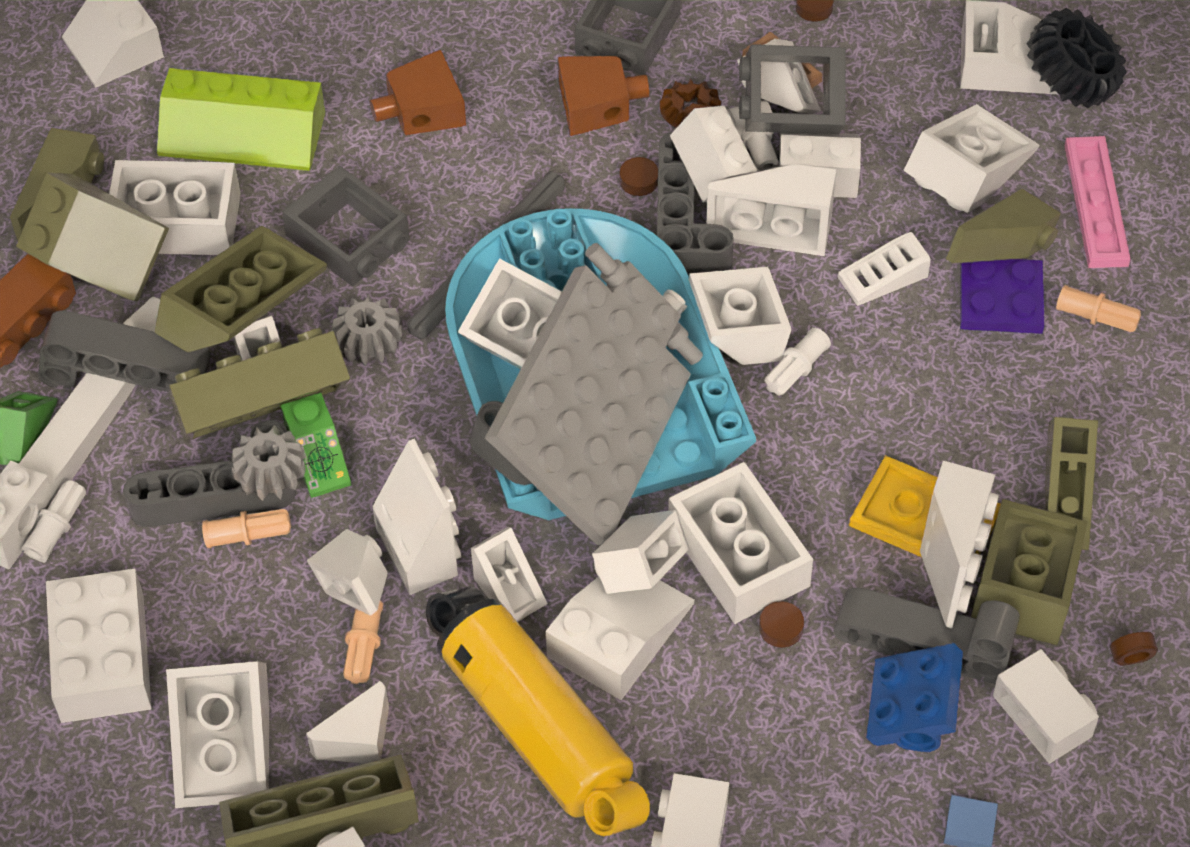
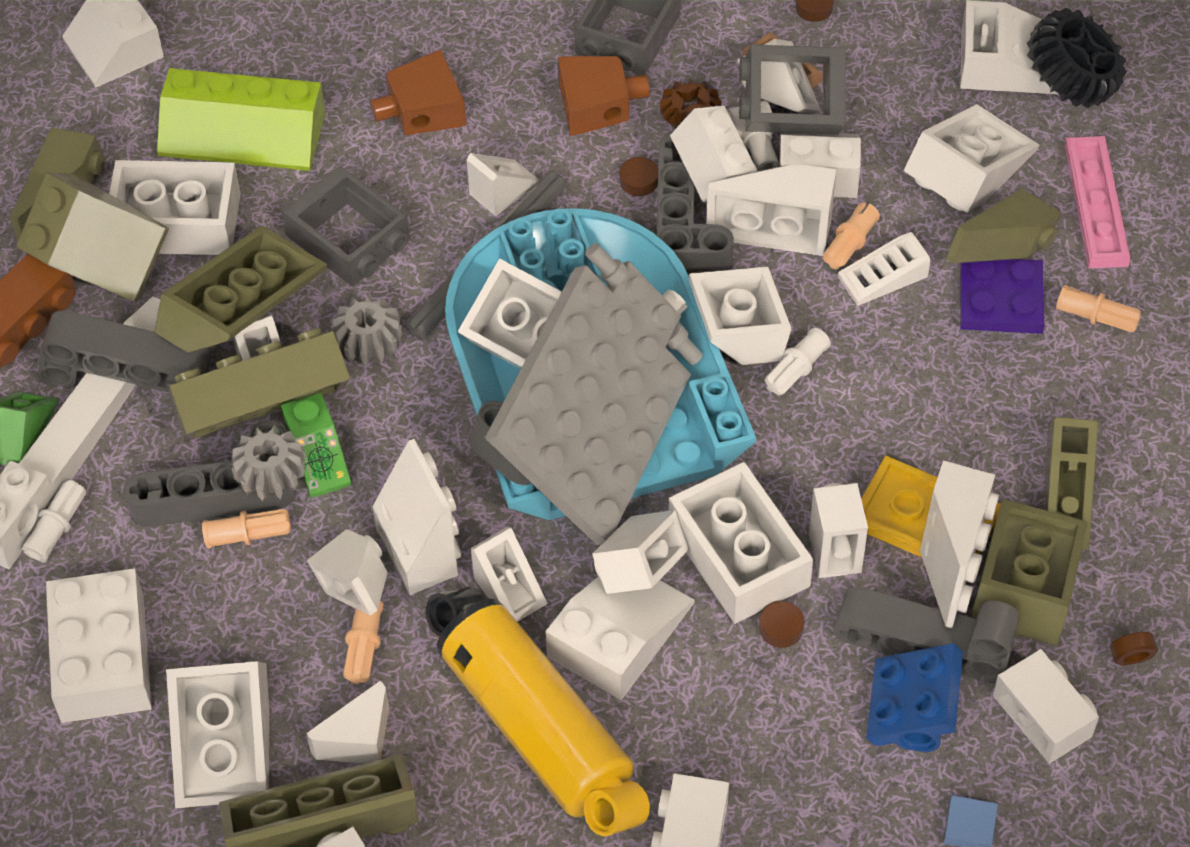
none -> white slope [467,153,540,216]
none -> white brick [809,483,868,578]
none -> light nougat axle [823,202,880,270]

